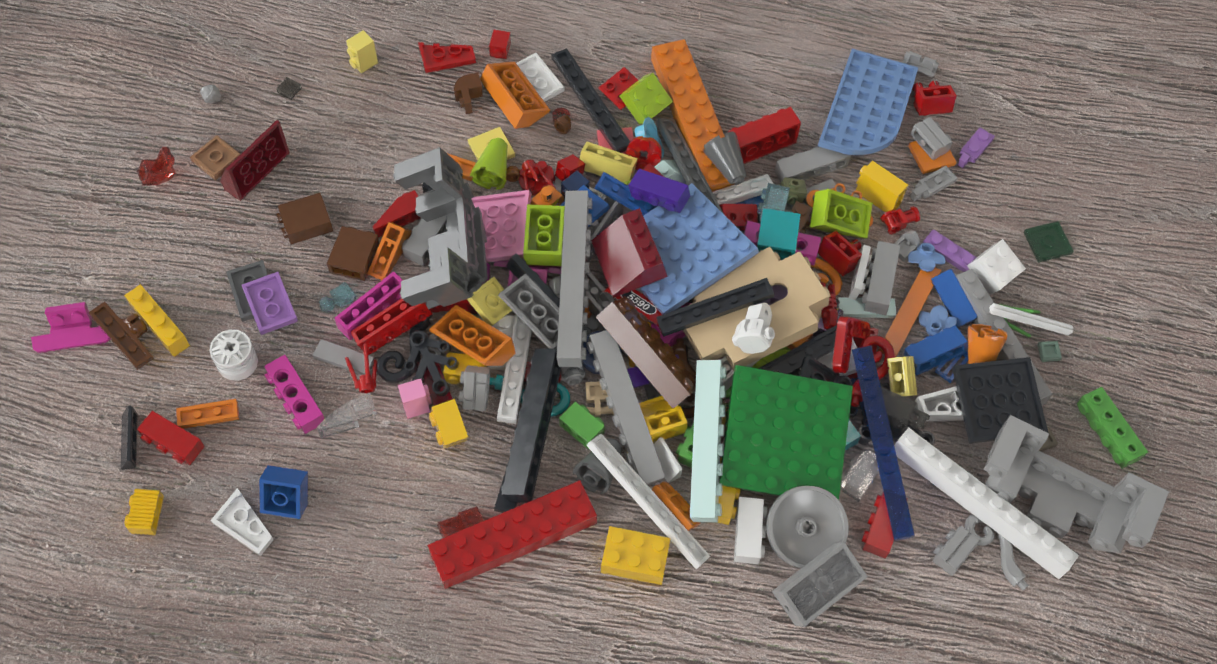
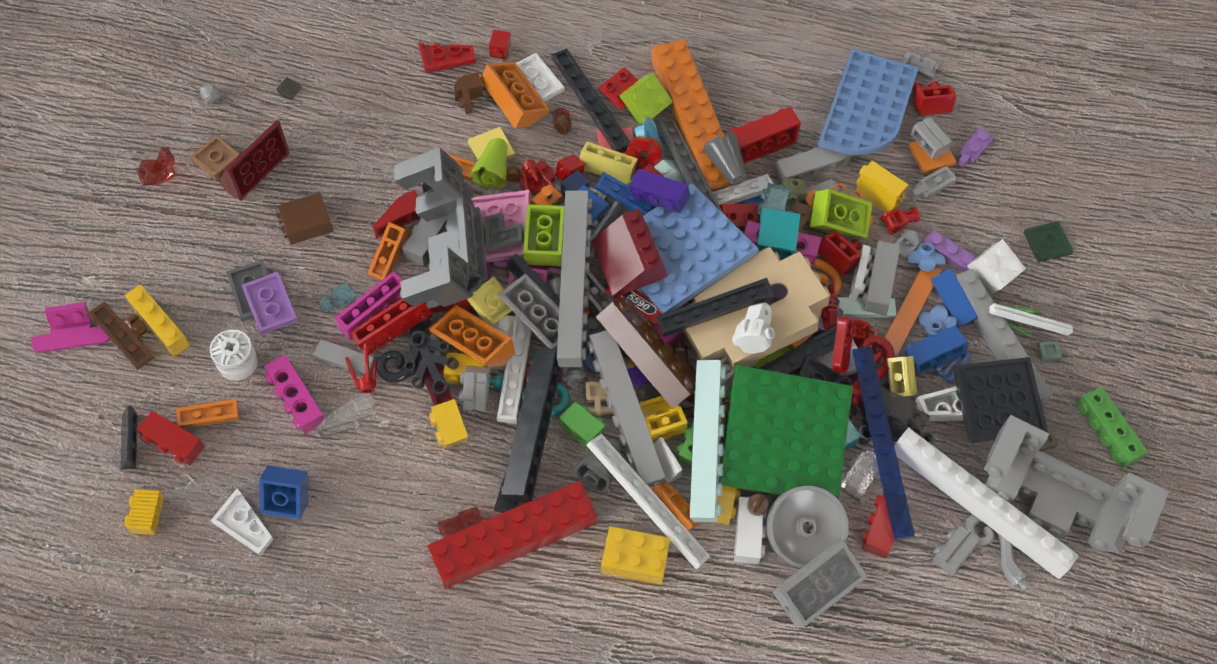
reddish brown brick [327,226,379,281] -> none
light yellow brick [346,30,378,73] -> none
bright pink brick [398,379,432,419] -> none
orange cone [968,324,1008,364] -> none
none -> dark grey plate [484,212,524,252]
none -> reddish brown tile [747,494,768,516]

